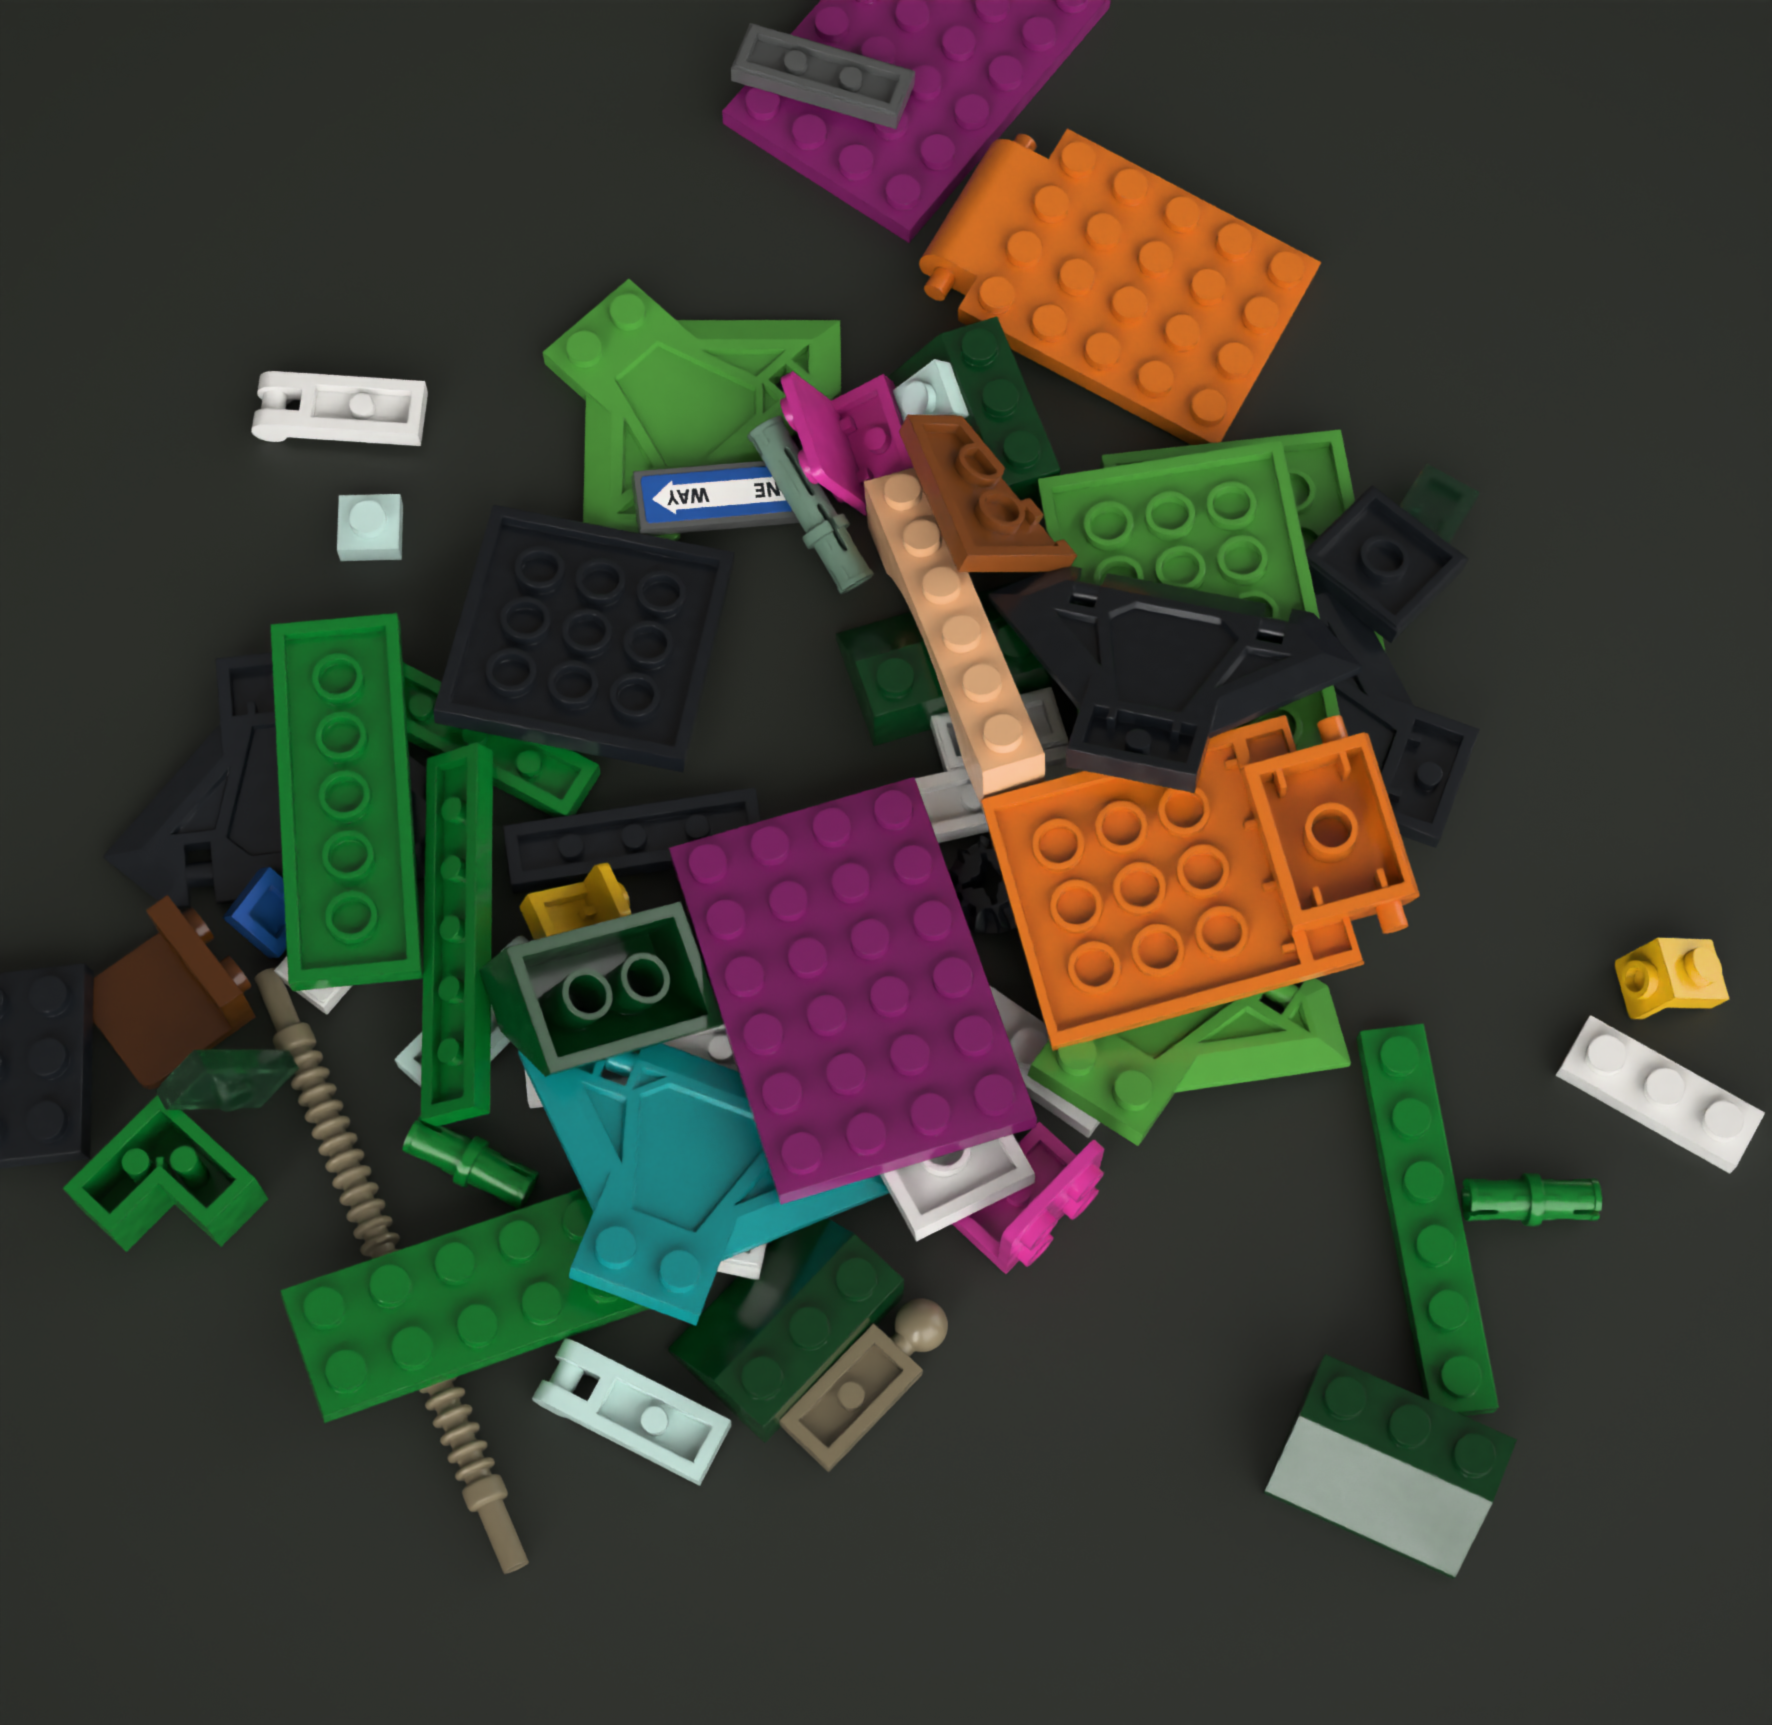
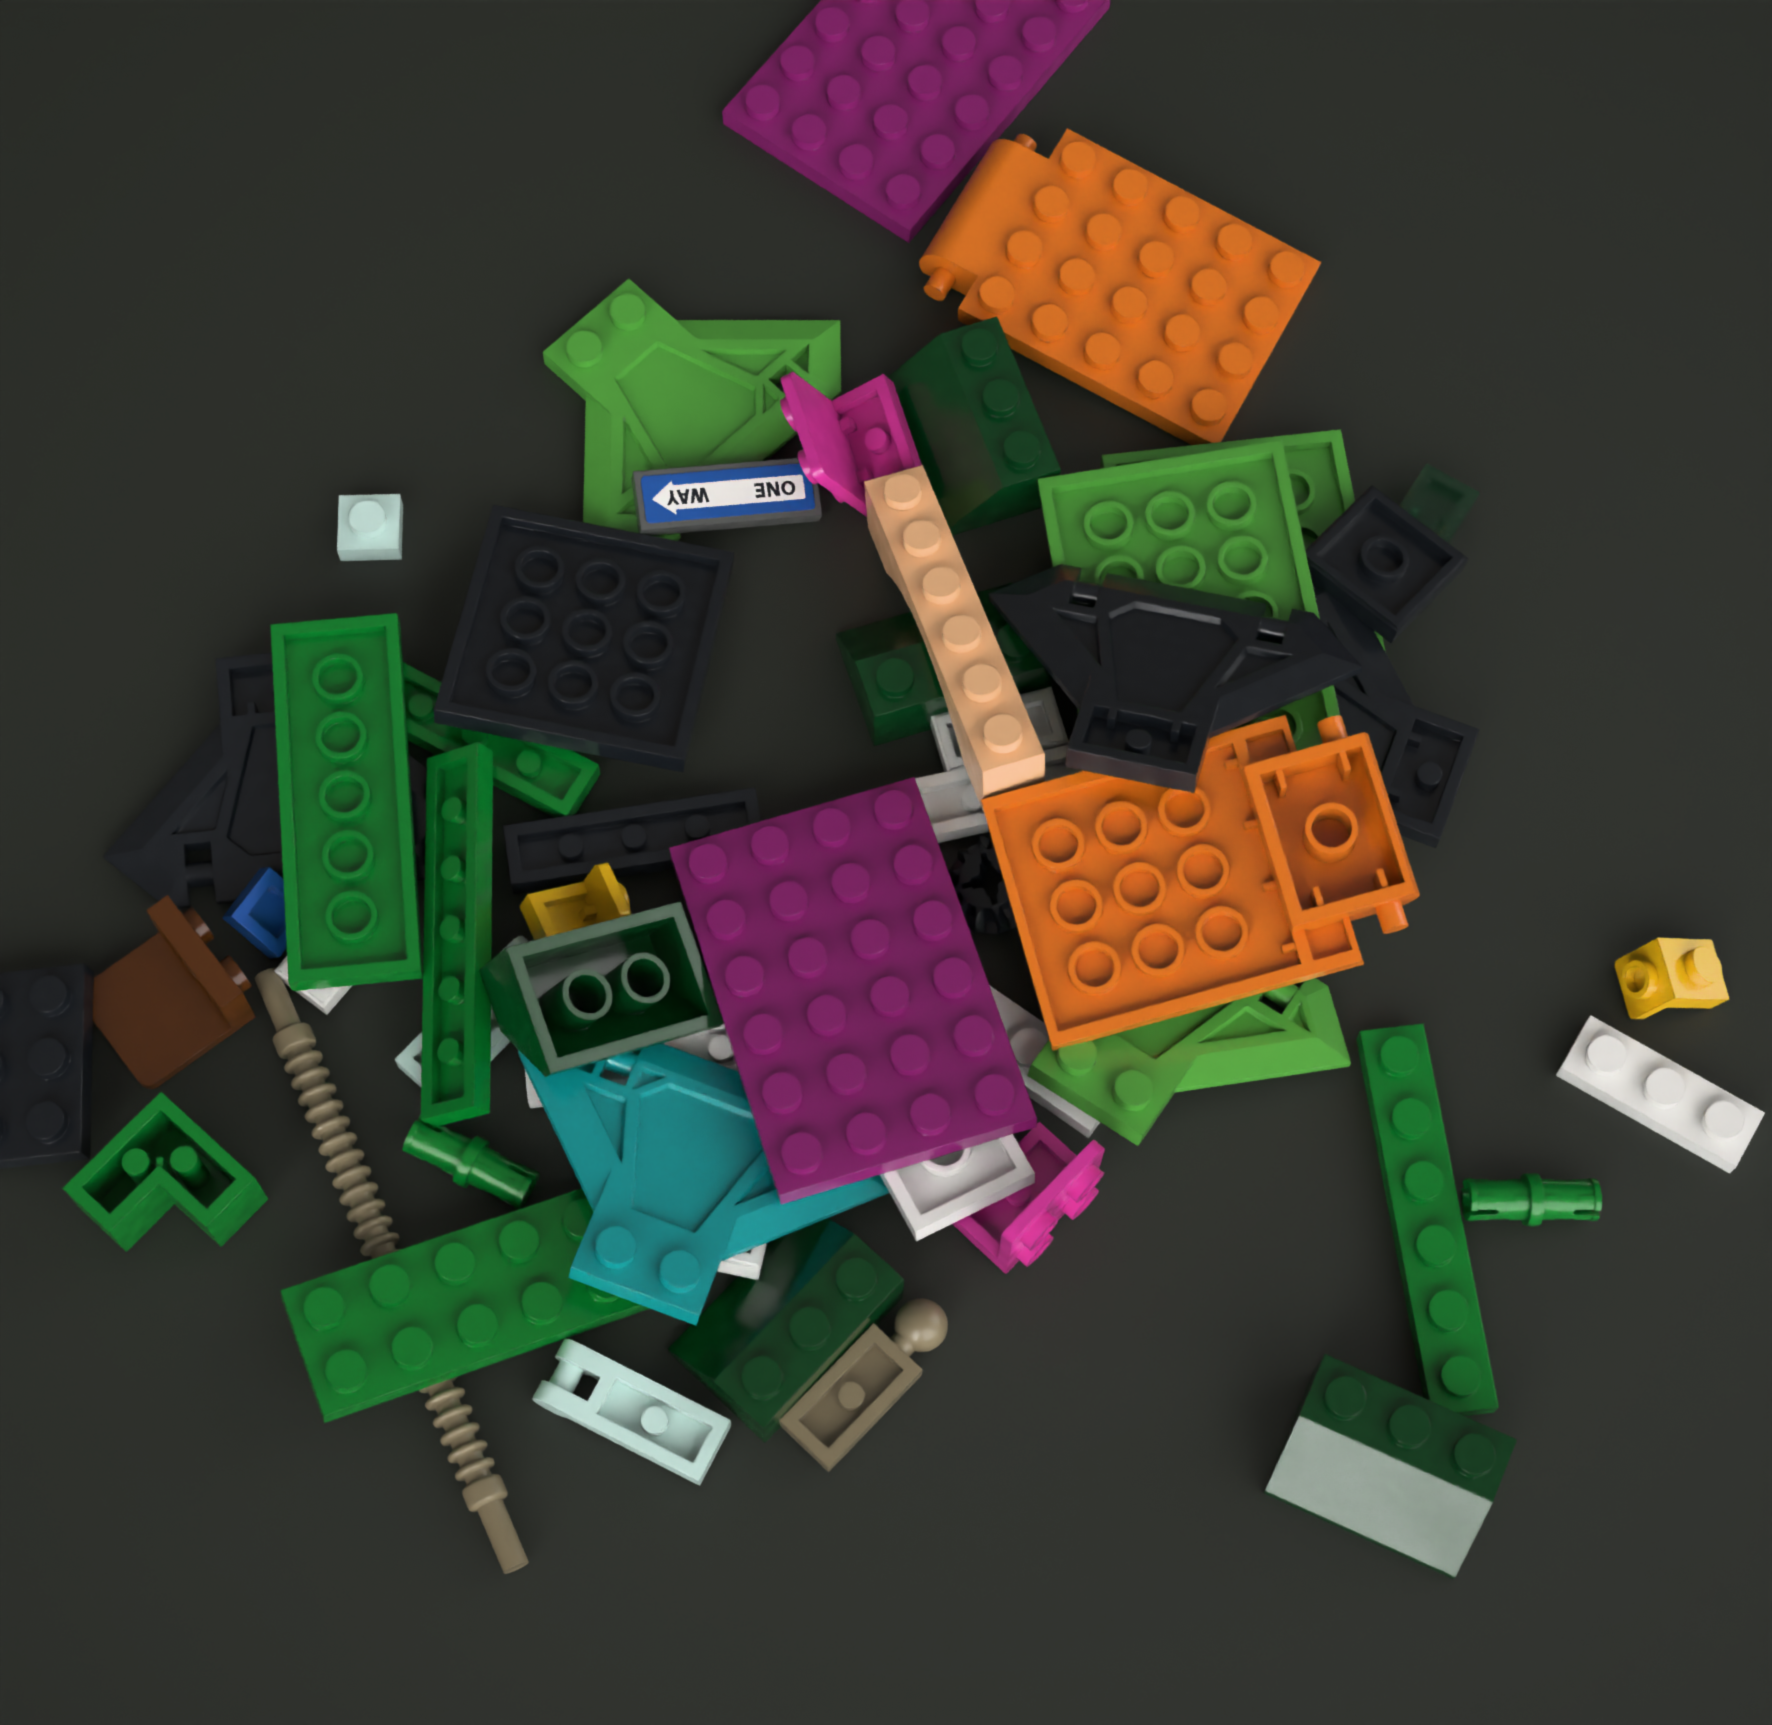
clear green plate [156,1050,299,1112] -> none
white plate [251,371,428,446] -> none
dark grey tile [731,23,915,129] -> none
sand green pin [747,416,874,594] -> none
light aqua plate [893,359,969,422] -> none
dark orange wing [899,414,1077,572] -> none

